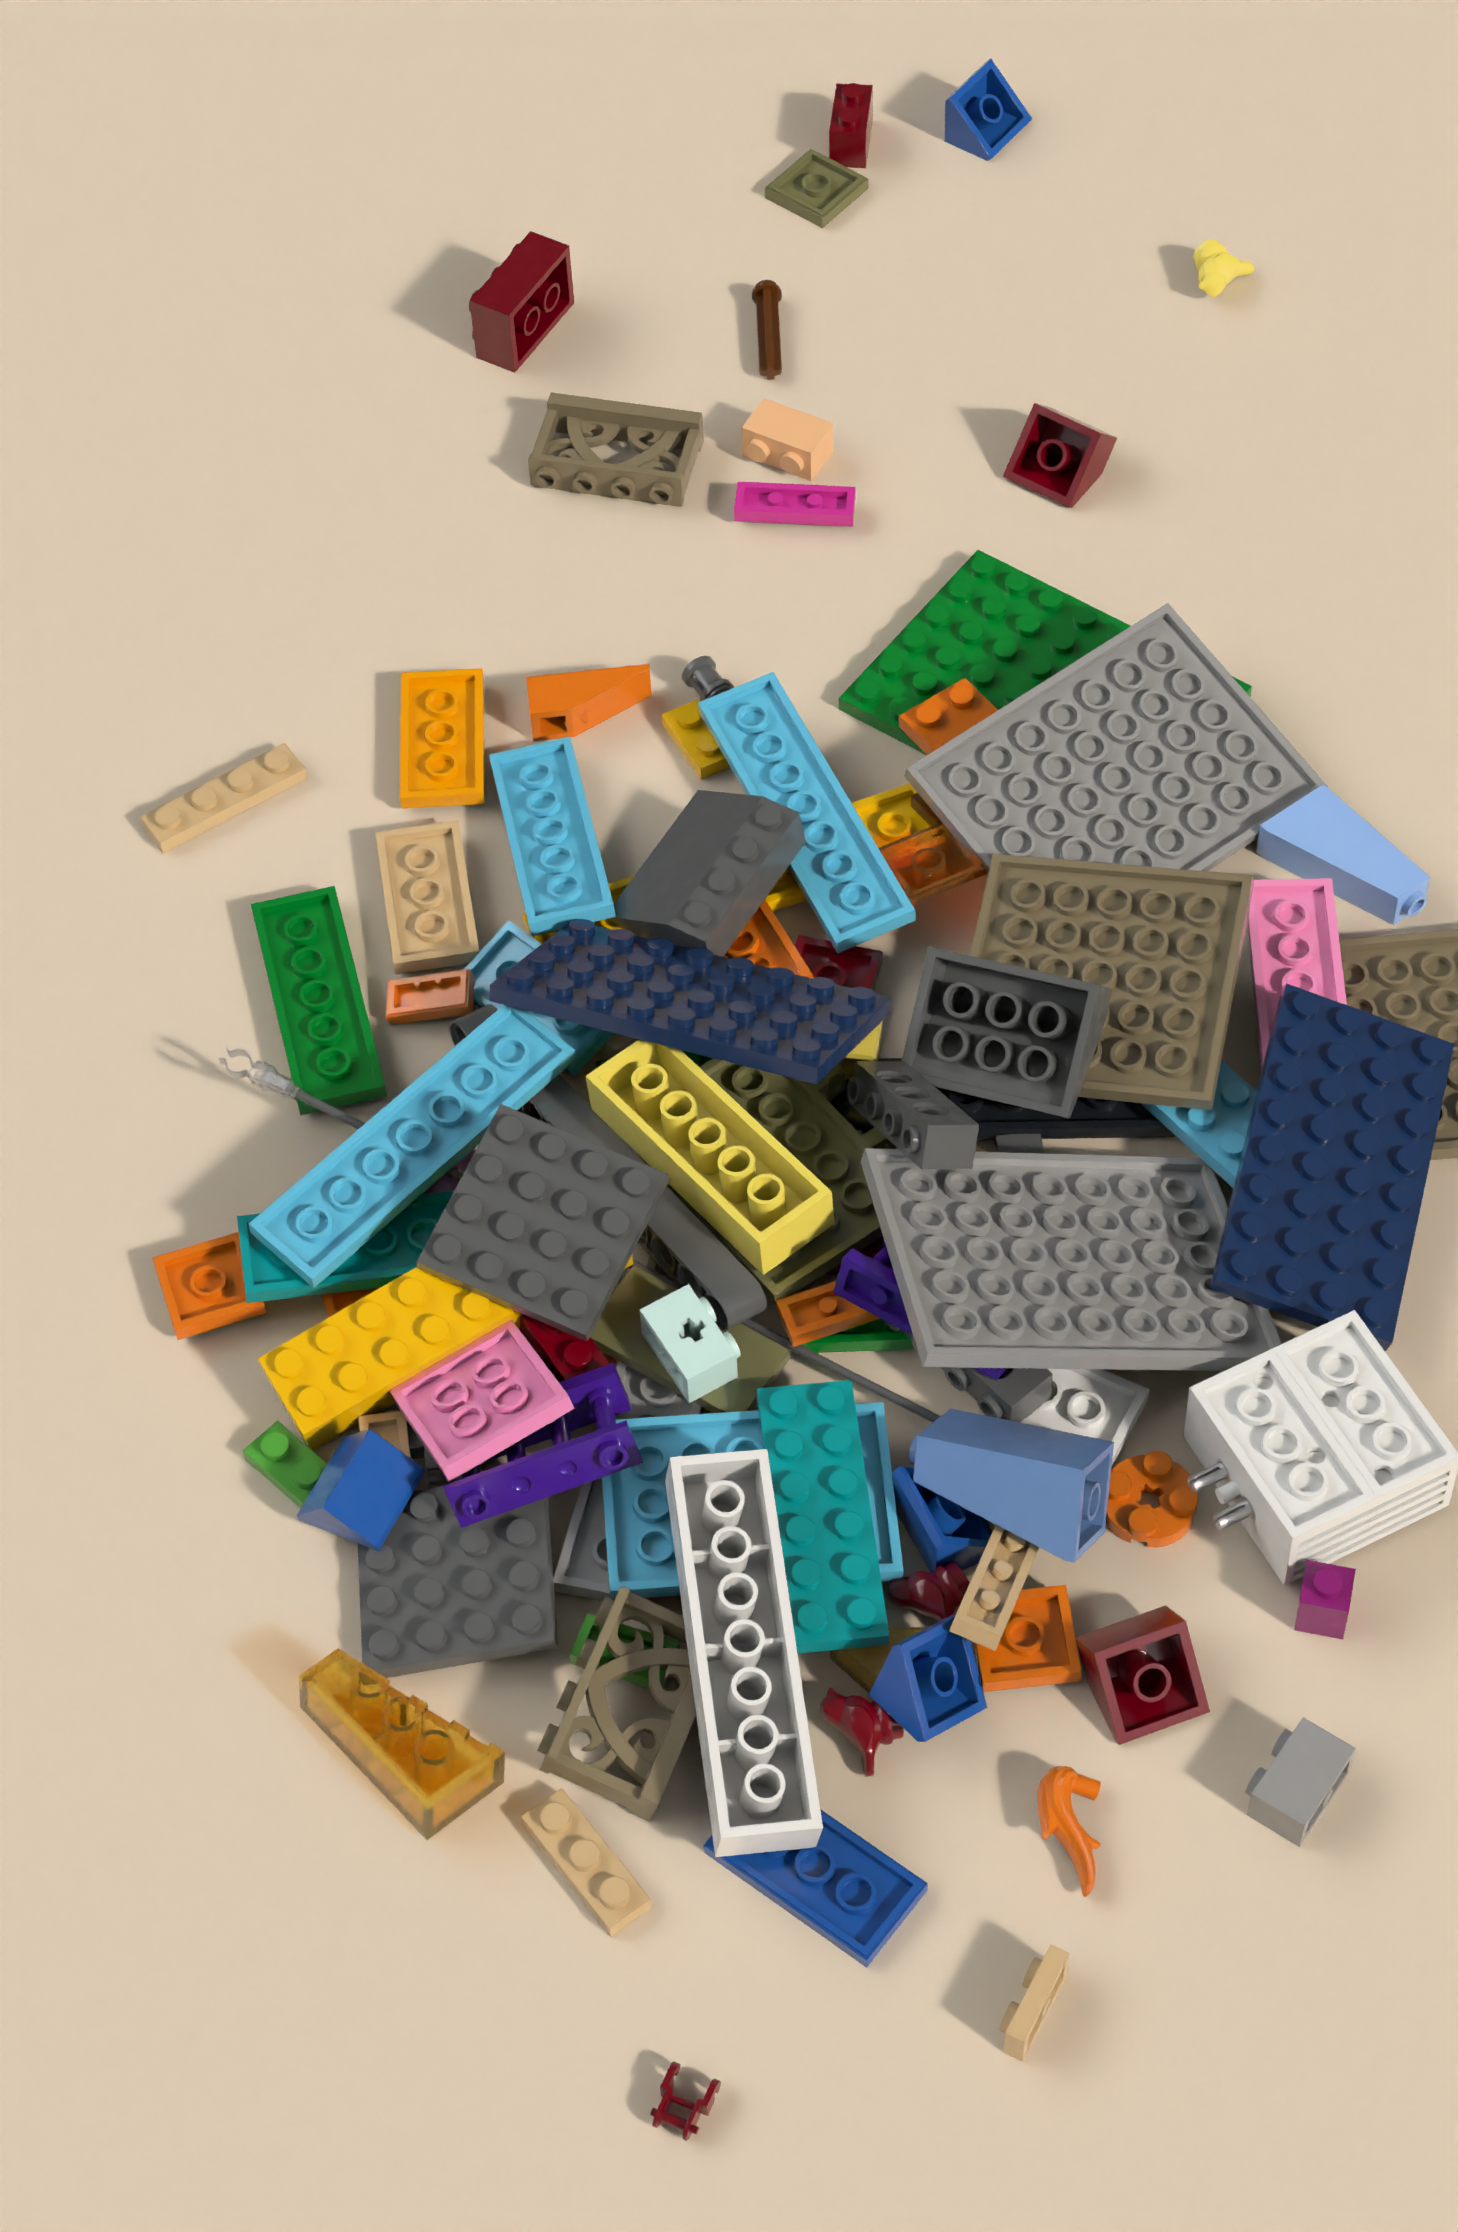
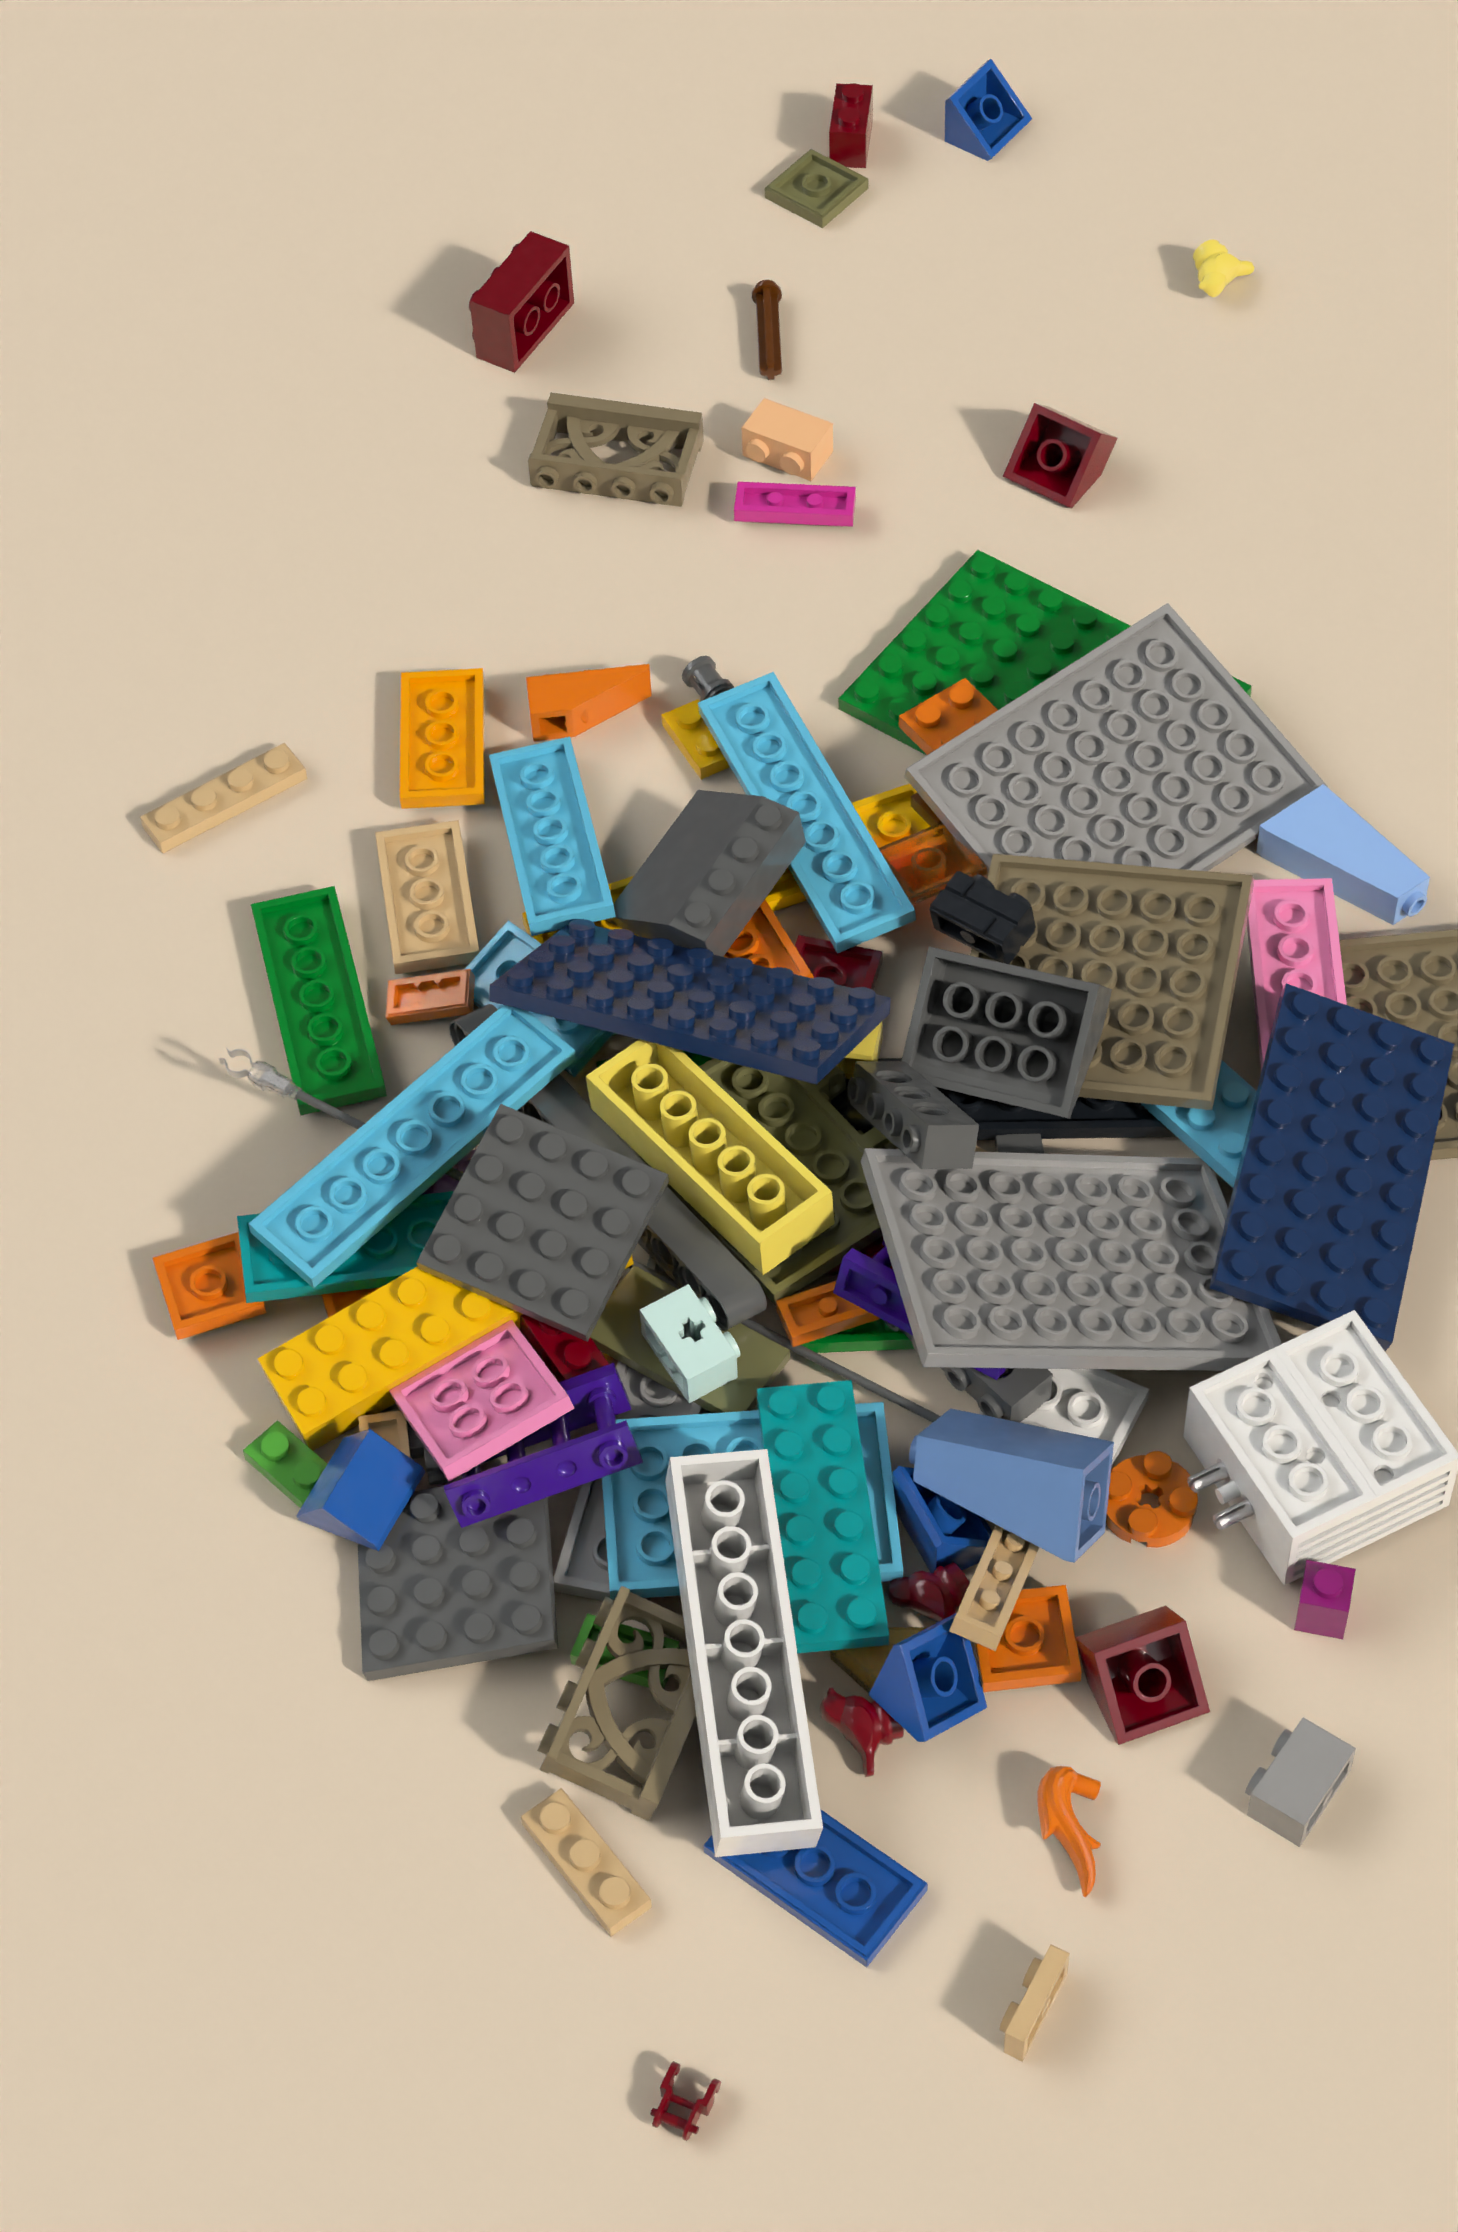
clear yellow wedge [299,1648,505,1840] -> none
none -> black brick [929,871,1036,964]

